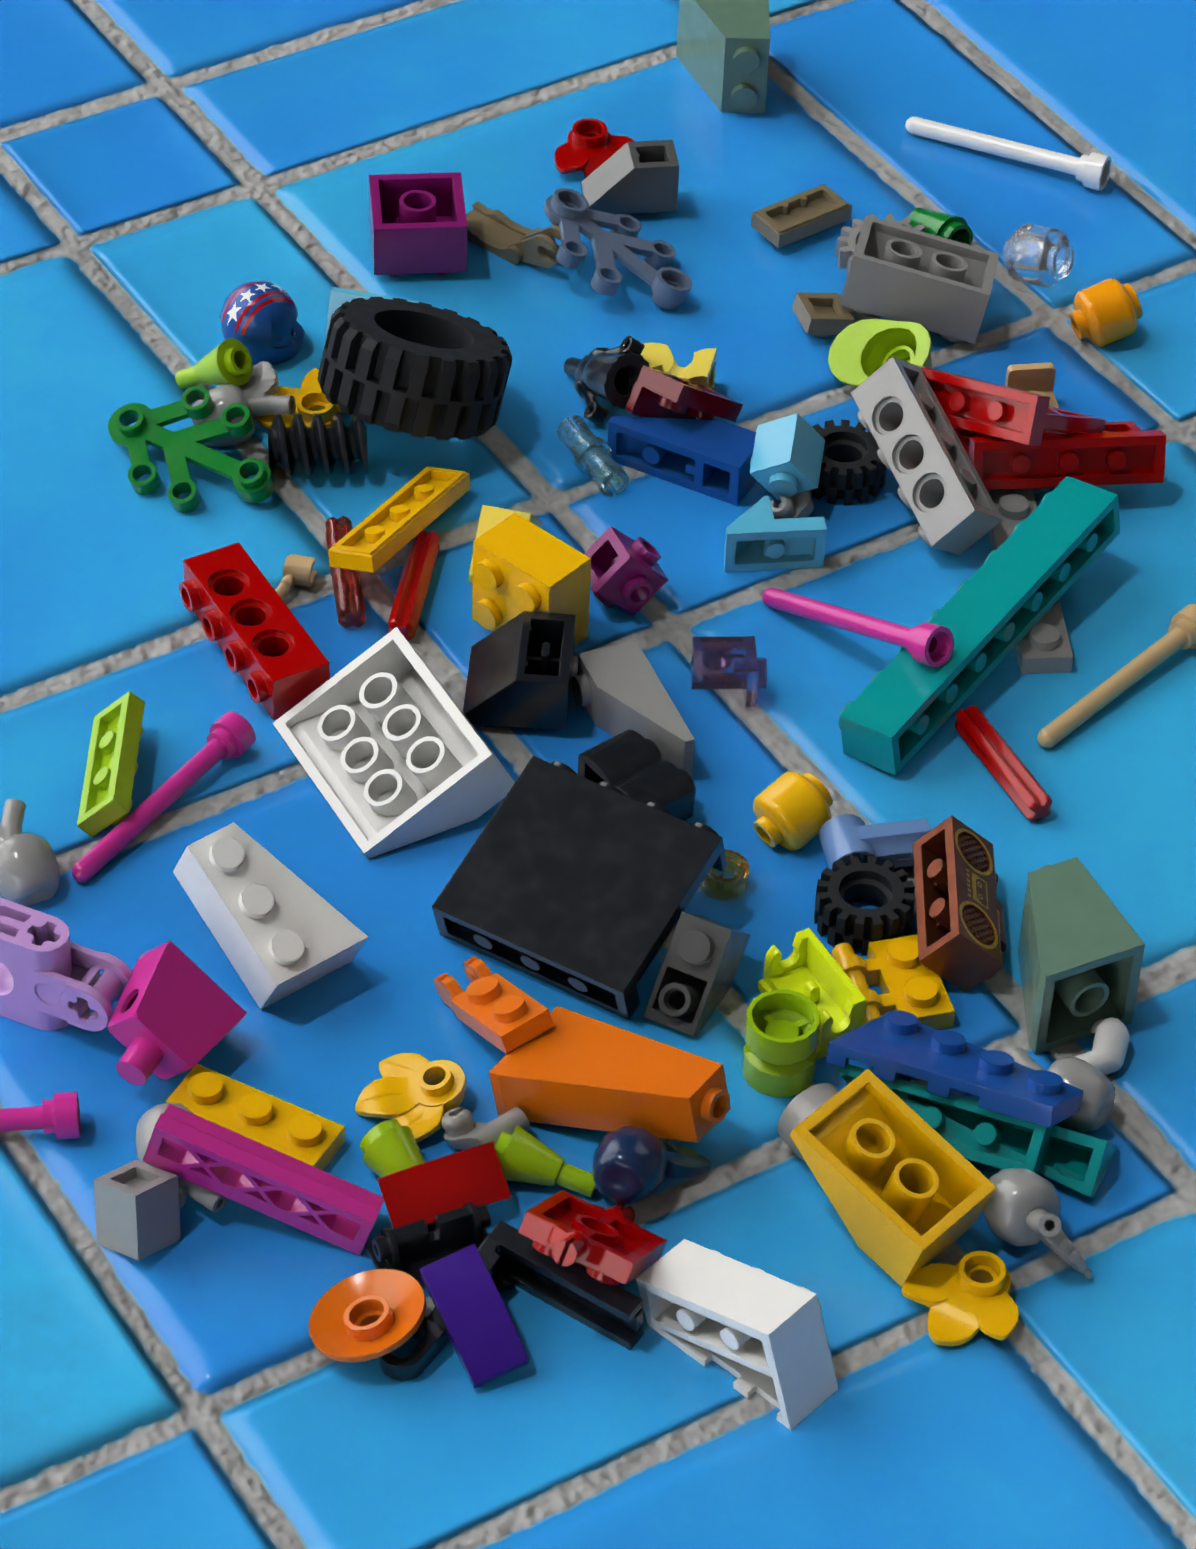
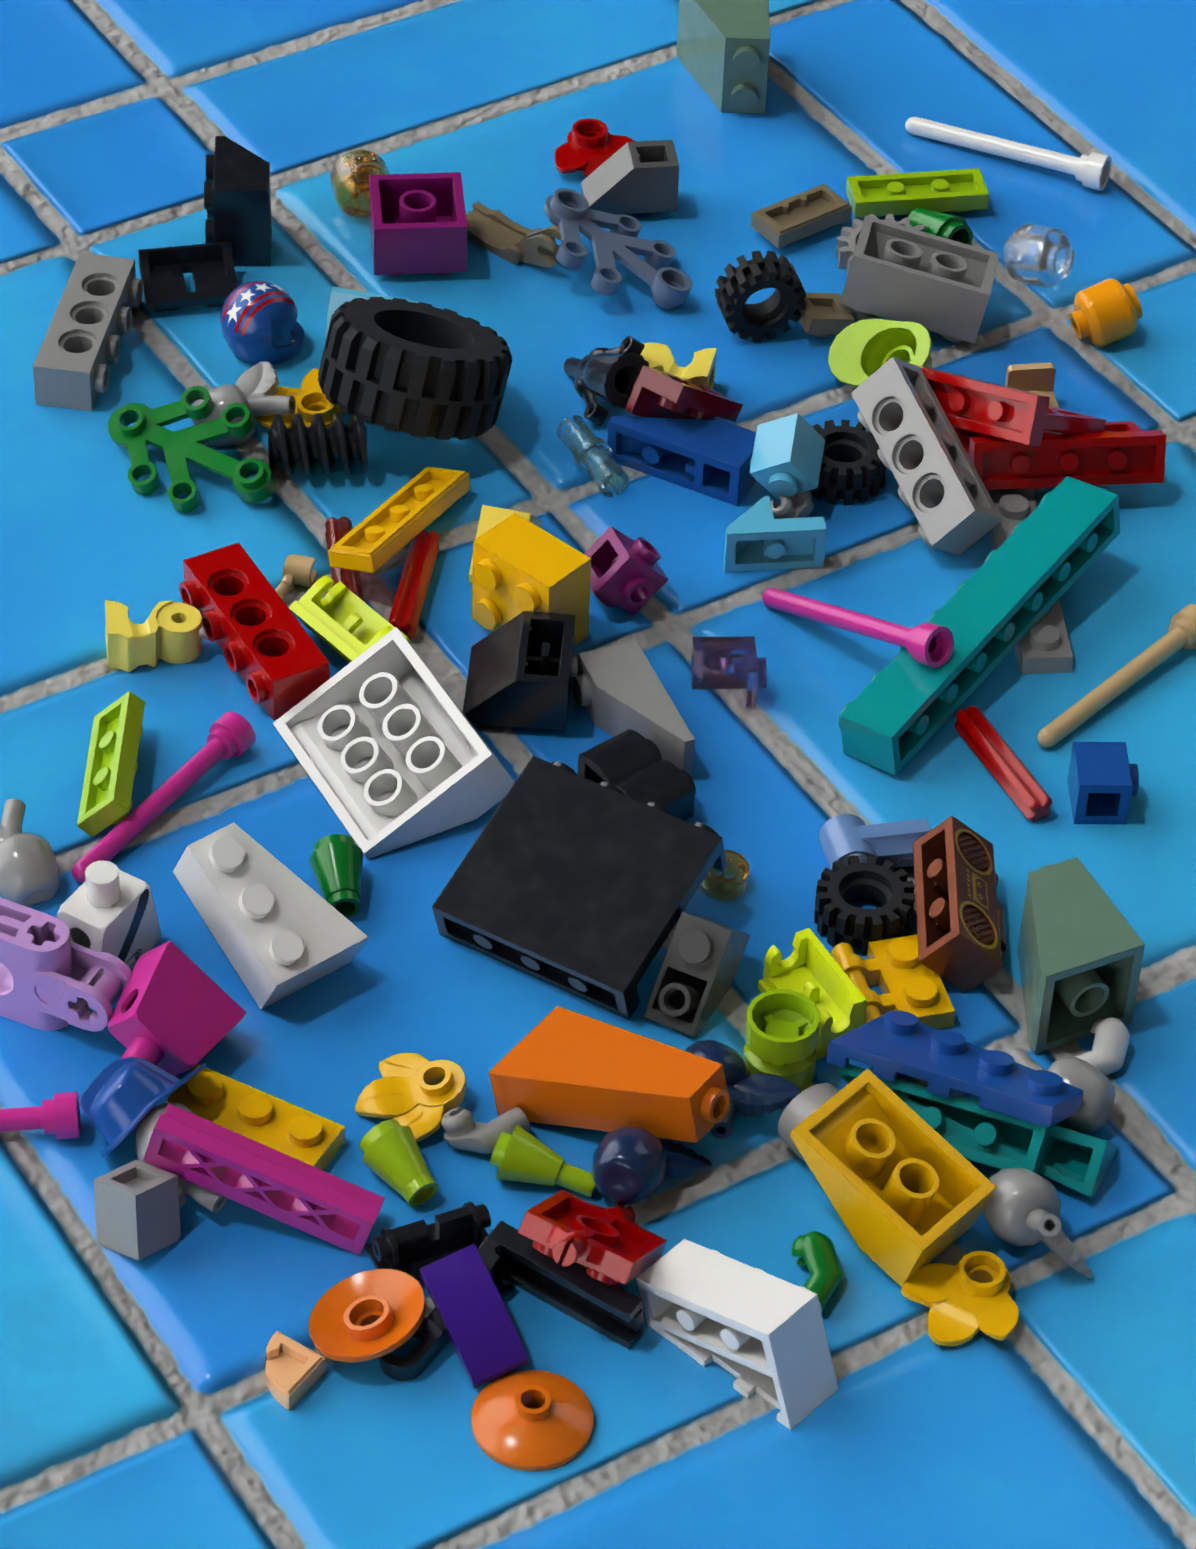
lime cone [175,338,253,389] -> none
red slope [377,1141,512,1229] -> none
orange hinge [434,956,554,1055] -> none
yellow head [753,771,833,851] -> none
none -> light grey brick [33,253,143,411]
none -> white torso [57,860,161,974]
none -> blue piece [79,1057,207,1157]
none -> light yellow leg [105,600,202,672]
none -> black piece [138,242,238,312]
none -> black slope [204,136,272,266]
none -> light nougat tile [265,1331,326,1411]
none -> neon yellow hinge [289,575,412,663]
none -> green cone [309,834,363,918]
none -> head [330,150,389,218]
none -> orange dish [471,1369,594,1472]
none -> dark blue piece [685,1040,801,1139]
none -> black tyre [715,250,806,341]
none -> green arm [791,1231,844,1311]
none -> lime plate [846,168,989,218]
none -> blue brick [1067,742,1139,824]

